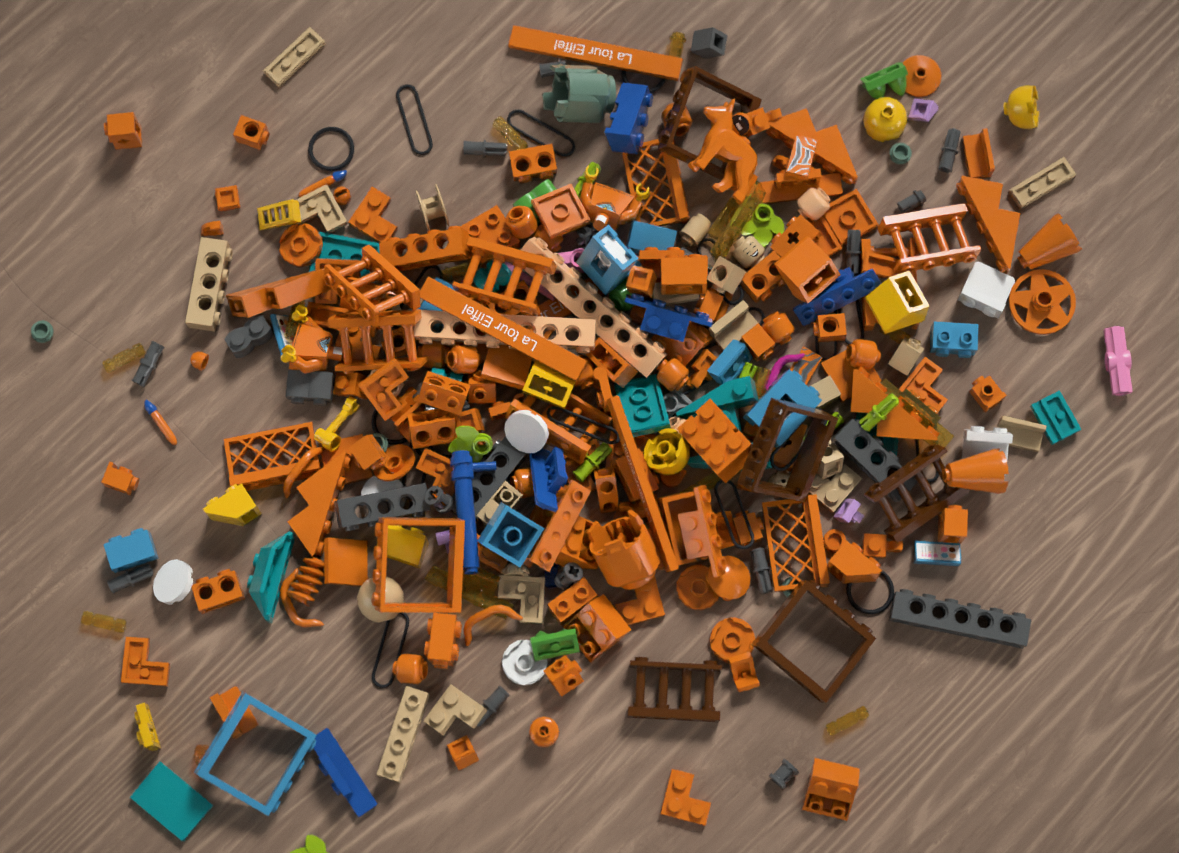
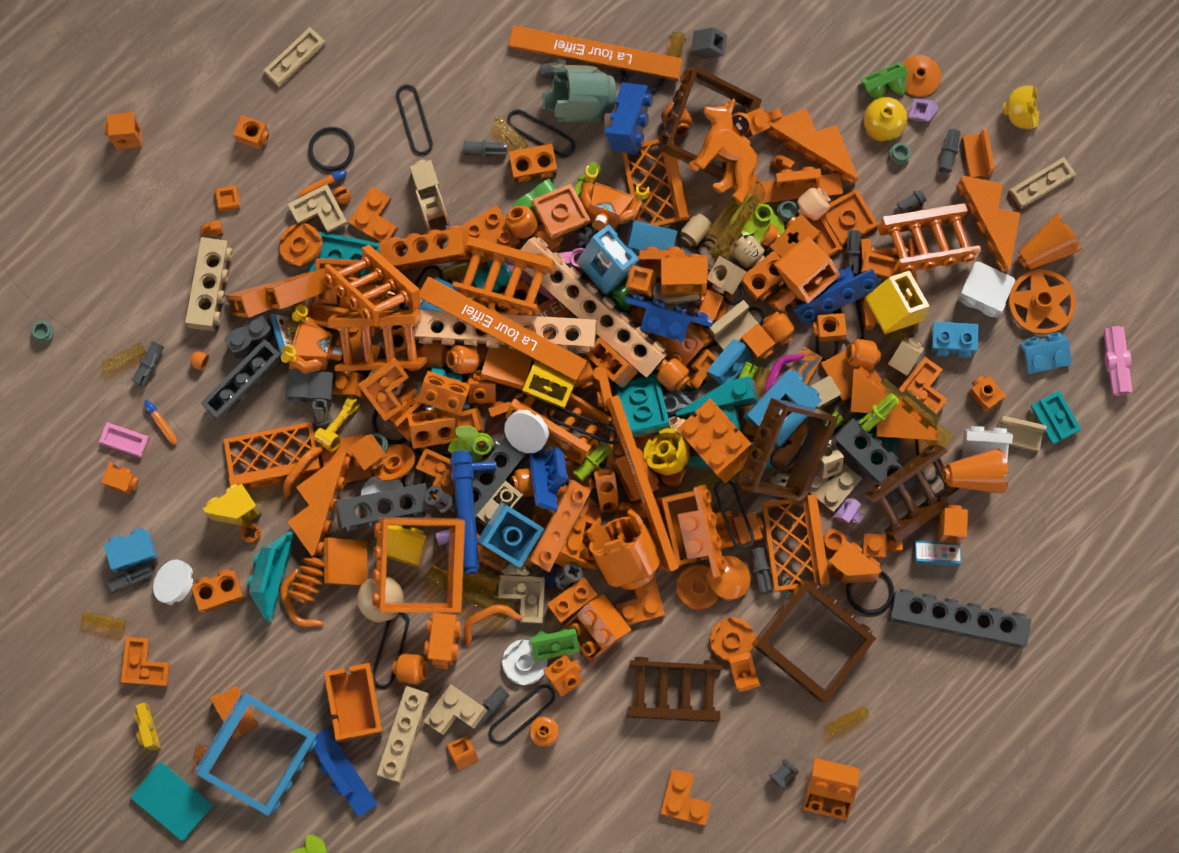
yellow slope [257,199,301,230] -> none
orange tile [786,135,818,180] -> none
none -> bright pink tile [99,422,150,459]
none -> dark grey brick [201,339,283,424]
none -> orange bush [240,522,261,544]
none -> dark grey pin [312,399,332,428]
none -> orange piece [324,663,384,743]
none -> tan brick [410,160,440,197]
none -> black piece [489,684,555,744]
none -> orange tile [580,498,601,524]
none -> orange tile [760,224,778,247]
none -> orange tile [766,287,797,315]
none -> sand green plate [777,200,799,222]
none -> dark azure bracket [1020,333,1072,374]

